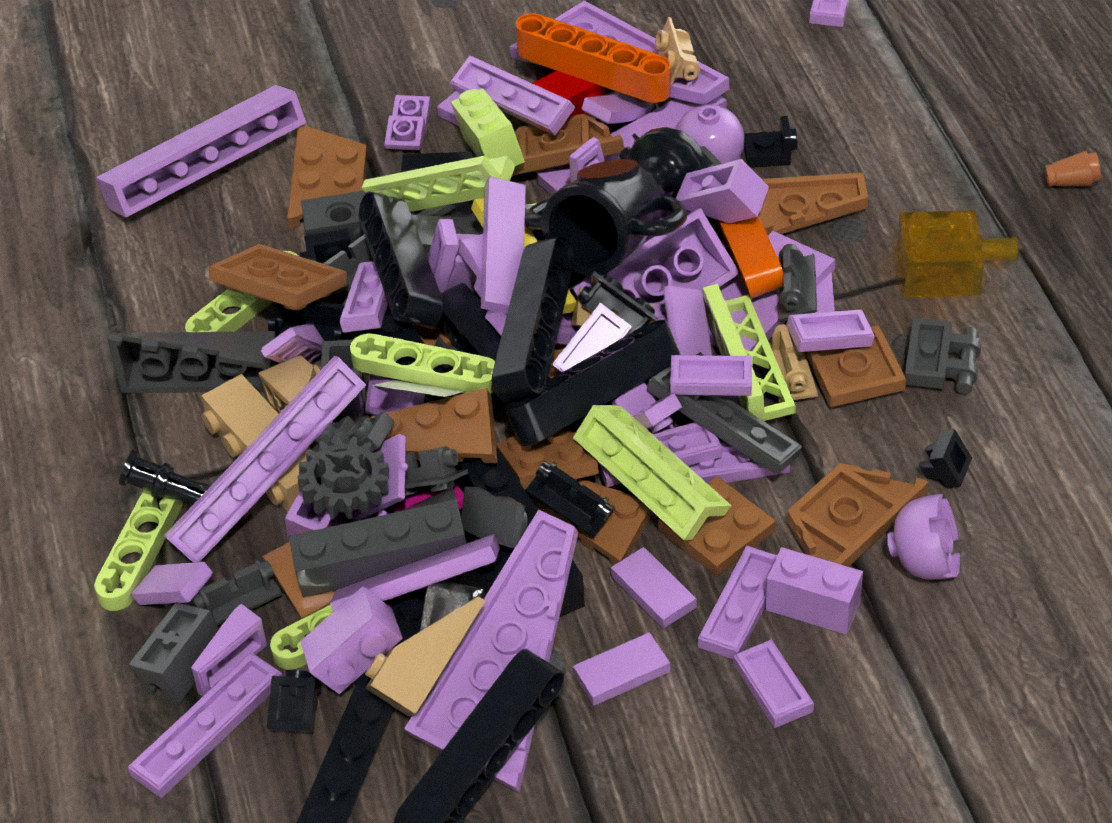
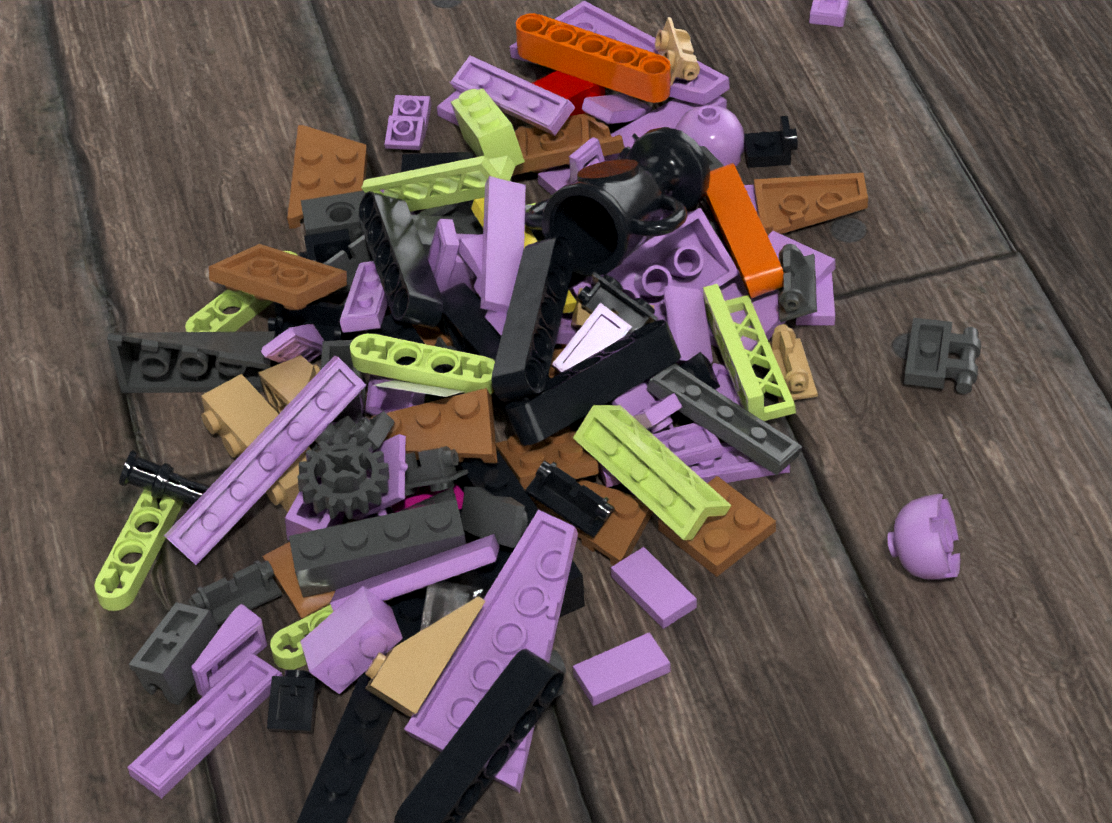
lavender brick [95,85,307,217] -> none
lavender tile [130,562,213,605] -> none
lavender tile [670,355,752,396] -> none
lavender slope [676,159,769,223] -> none
lavender tile [698,545,777,659] -> none
lavender tile [733,639,814,728] -> none
lavender brick [766,547,863,635] -> none
lavender tile [786,309,875,352] -> none
medium nougat wing [787,463,929,567] -> none
medium nougat plate [805,325,906,408] -> none
clear yellow brick [897,210,1018,298] -> none
black tile [919,429,972,488] -> none
nougat cone [1045,150,1101,187] -> none

